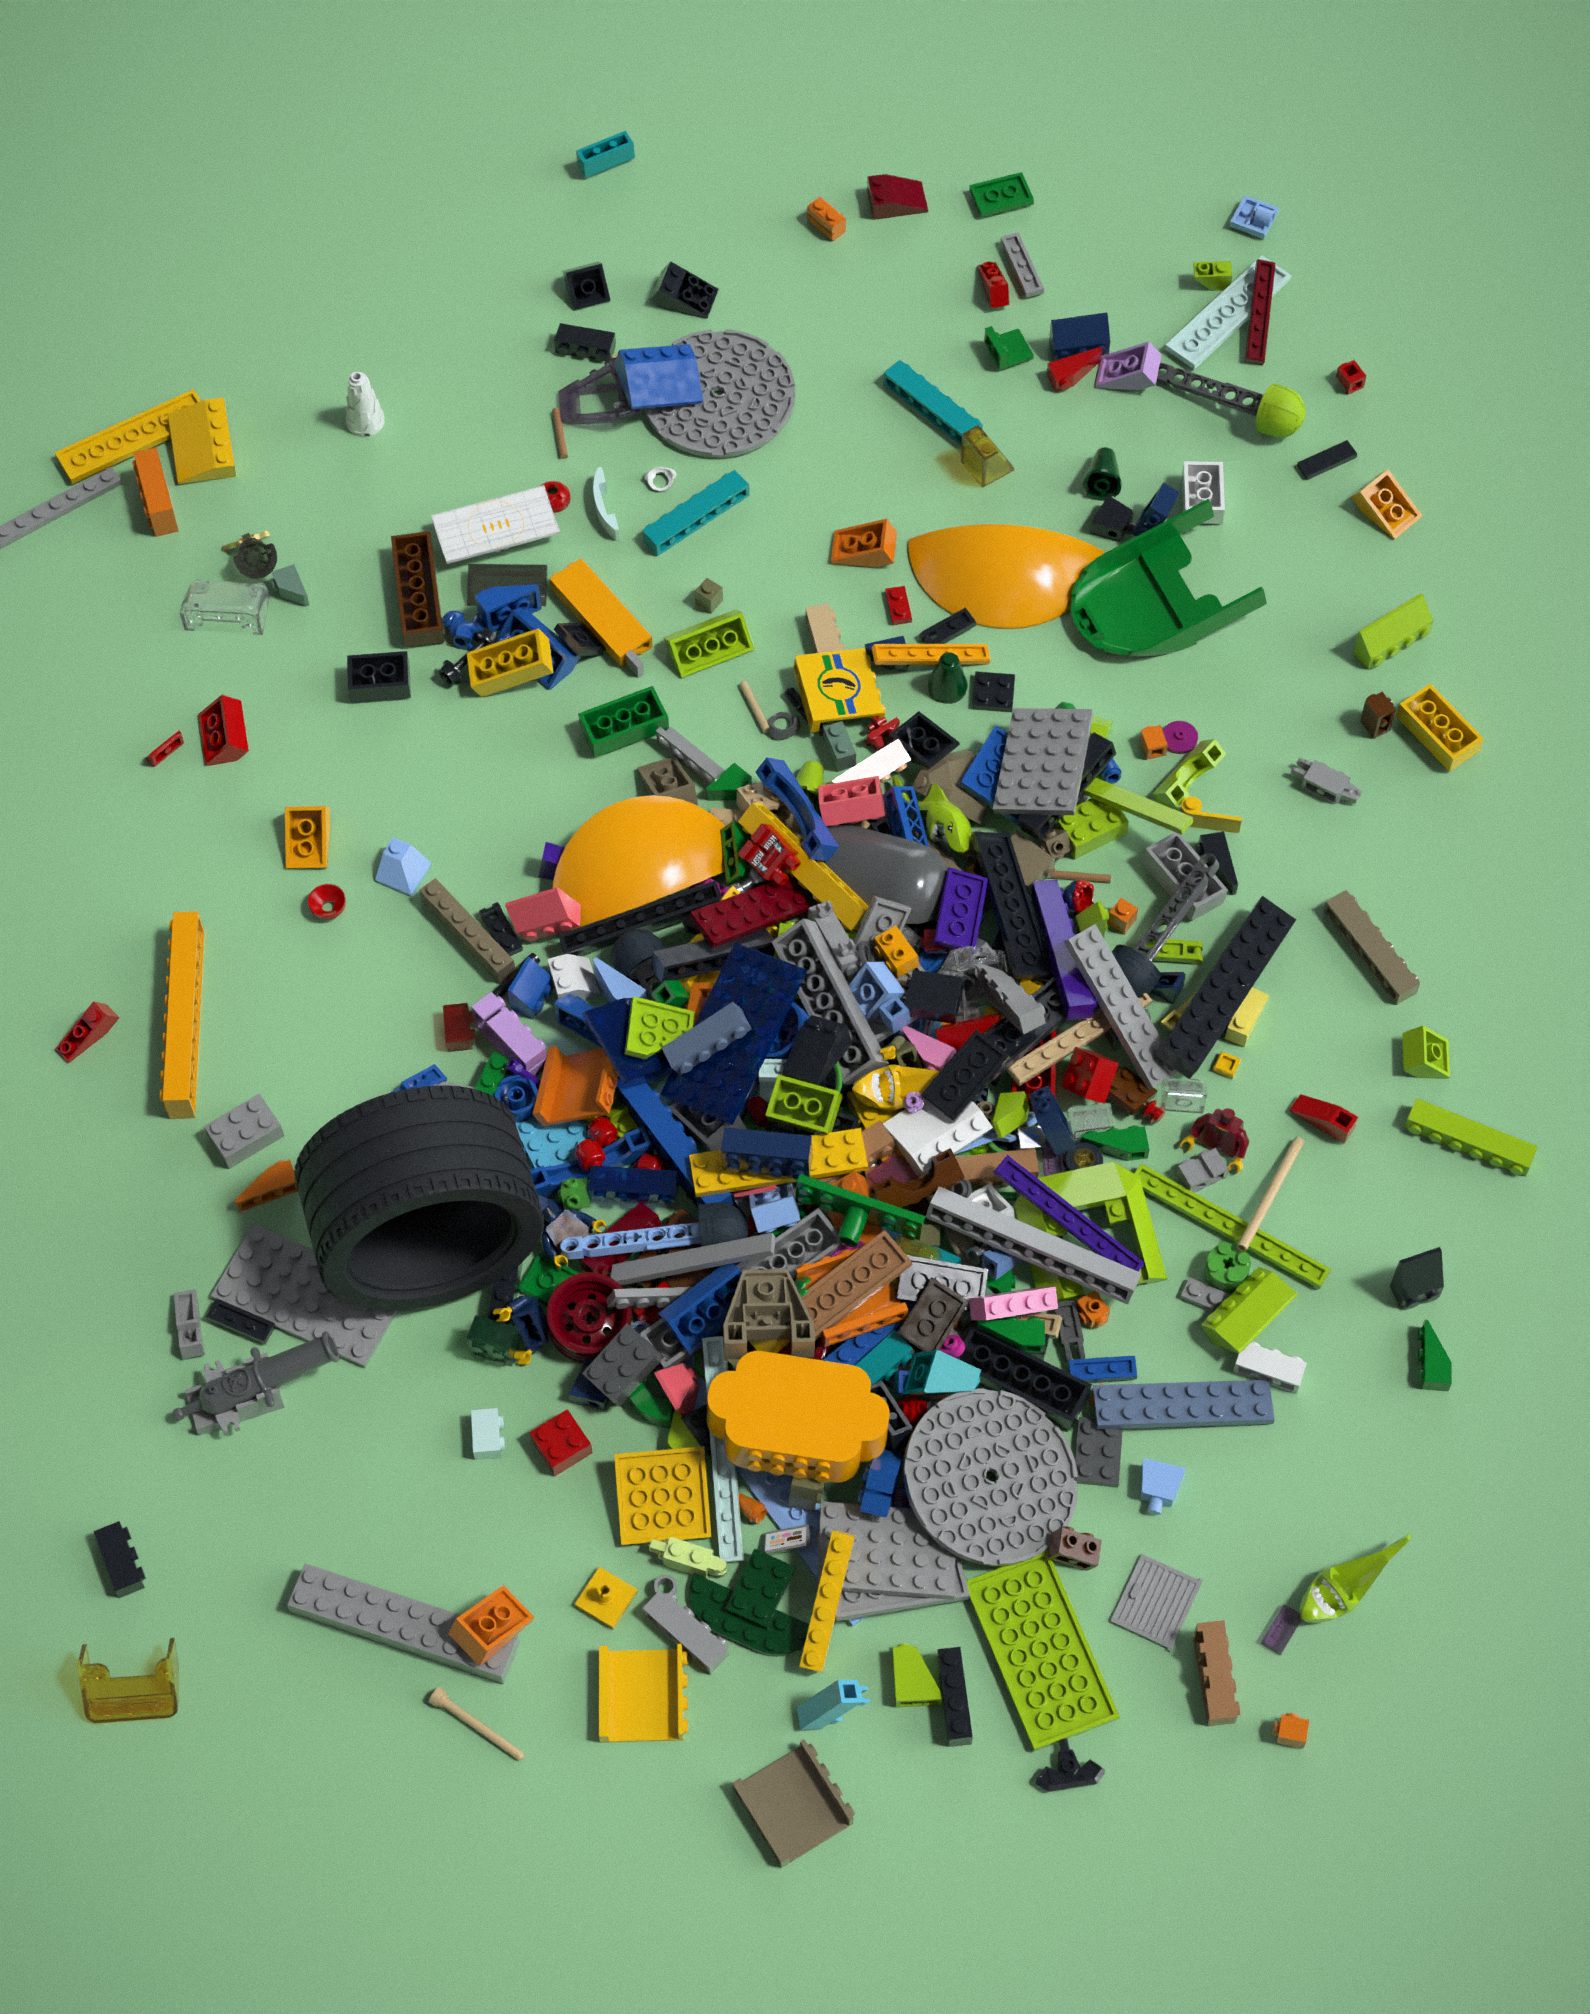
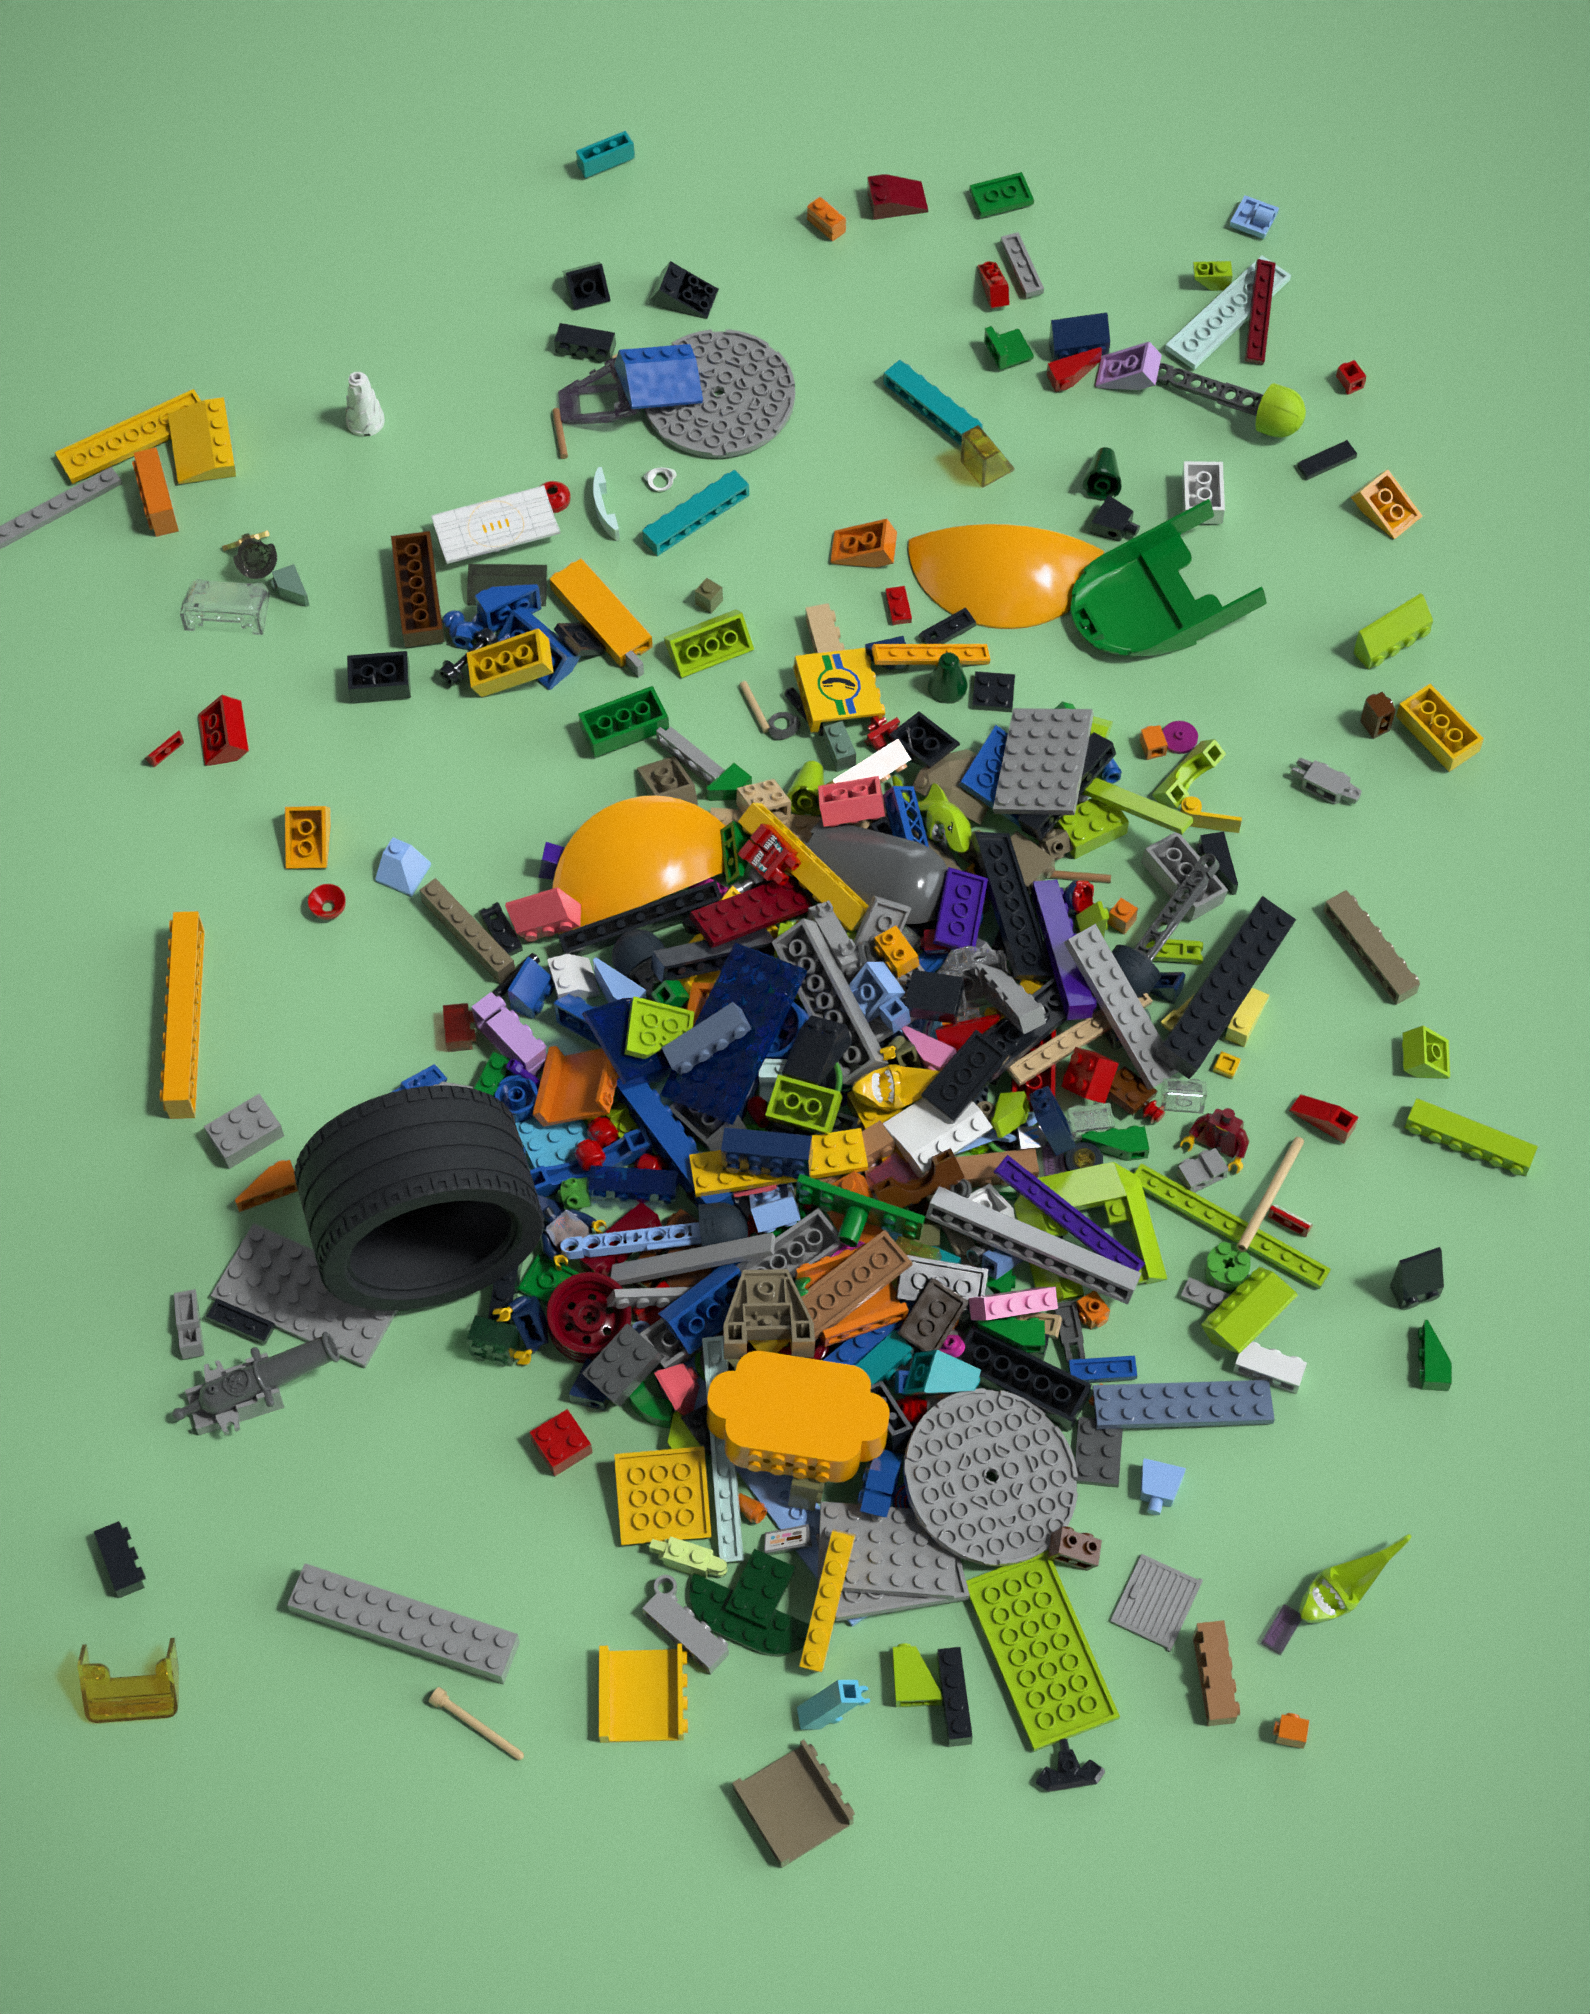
red slope [55,1001,120,1063] -> none
orange slope [448,1585,535,1666] -> none
light aqua brick [471,1408,505,1460] -> none
yellow tile [575,1567,638,1630] -> none
blue arch [756,757,839,862] -> none
lavender plate [903,1092,924,1113] -> none
dark blue window [1132,482,1180,536] -> none
none -> red slope [1268,1204,1313,1237]

